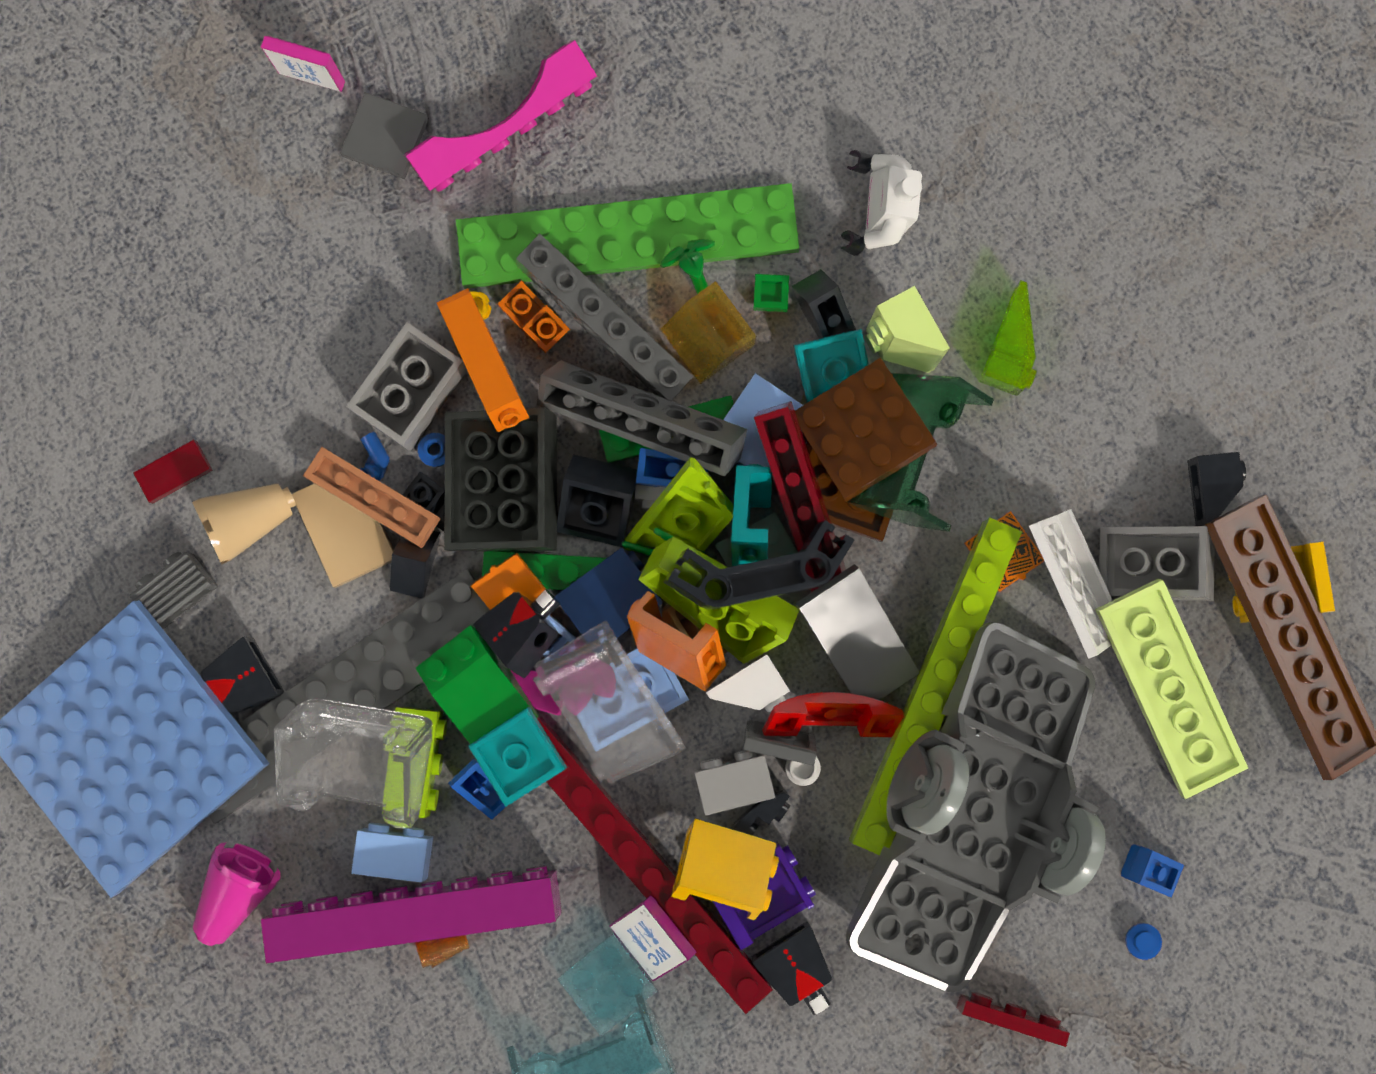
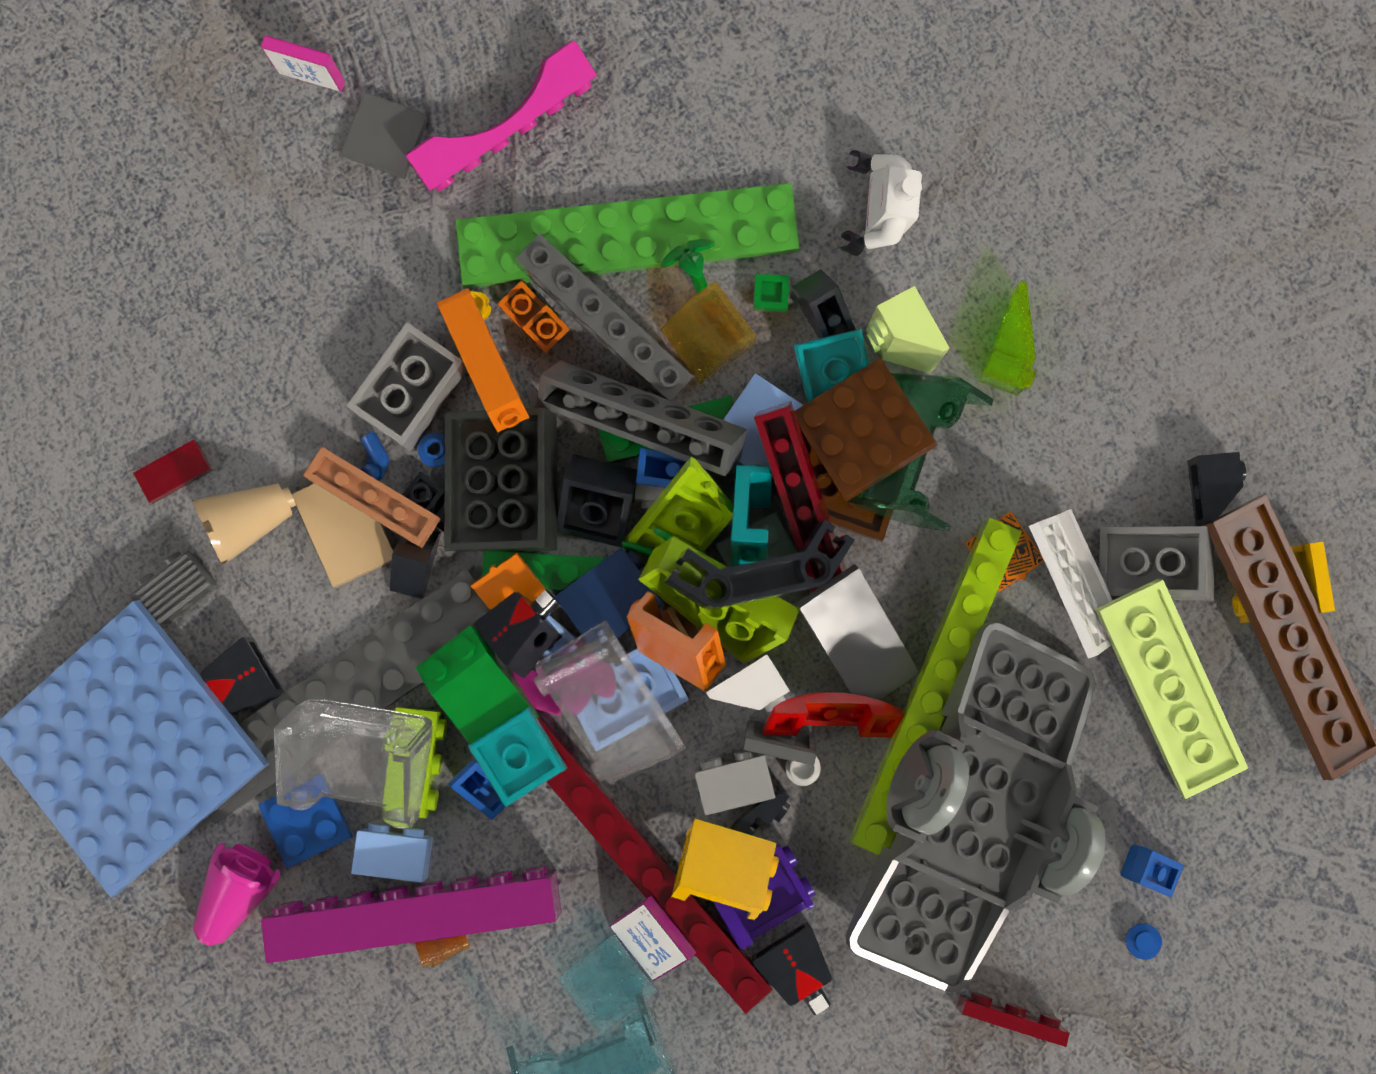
none -> blue plate [258,773,353,868]

